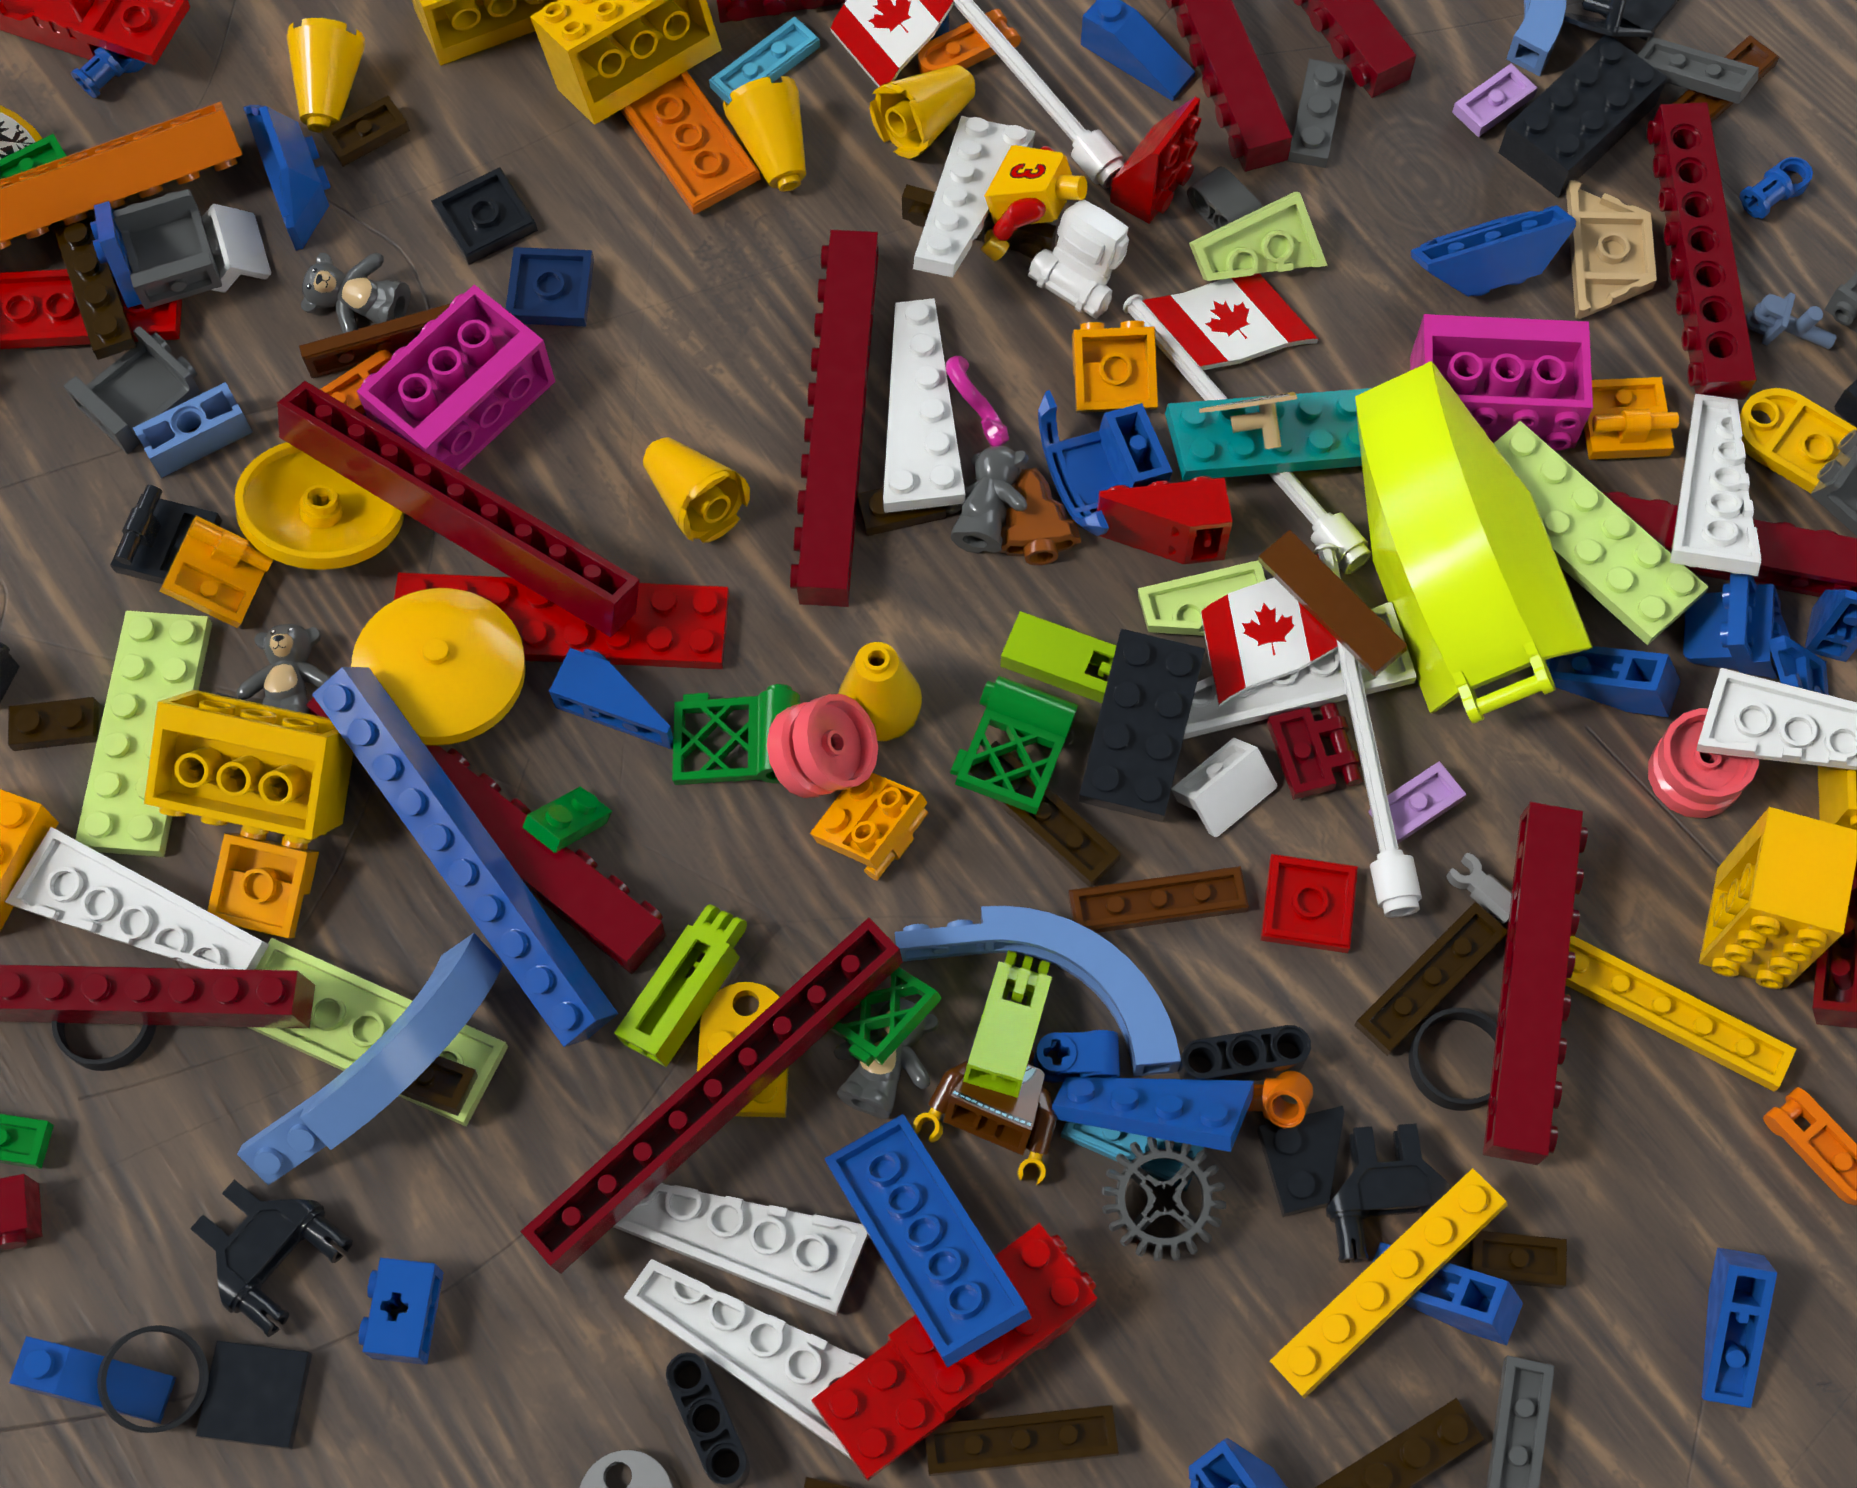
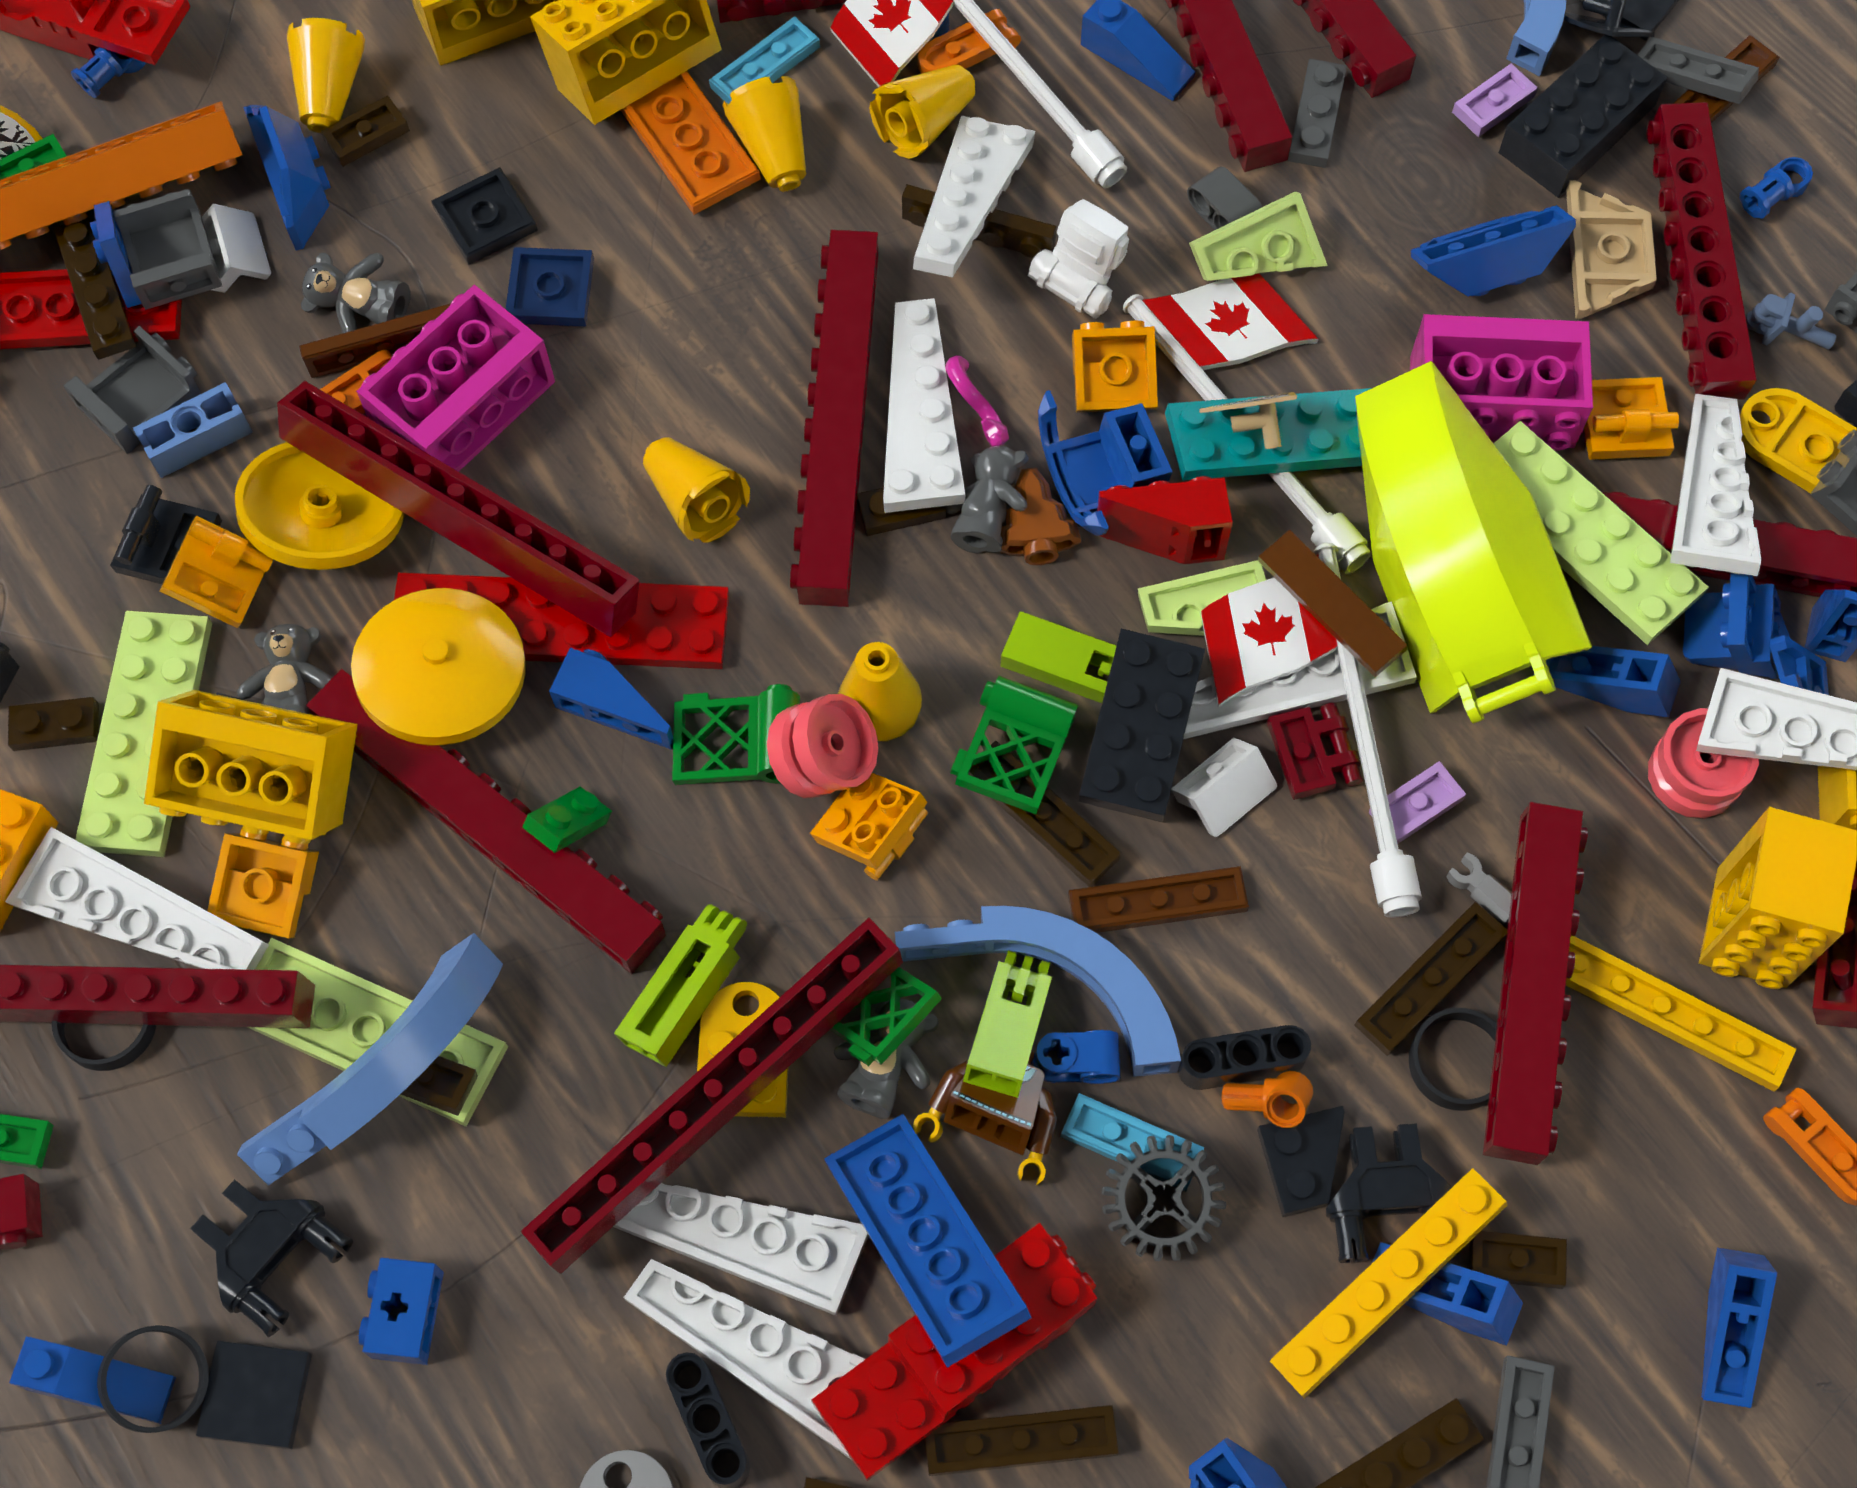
blue brick [312,667,618,1047] -> none
yellow torso [981,145,1087,261] -> none
blue wing [1052,1077,1254,1152] -> none
red slope [1110,96,1202,224] -> none
red tile [1260,854,1358,953] -> none

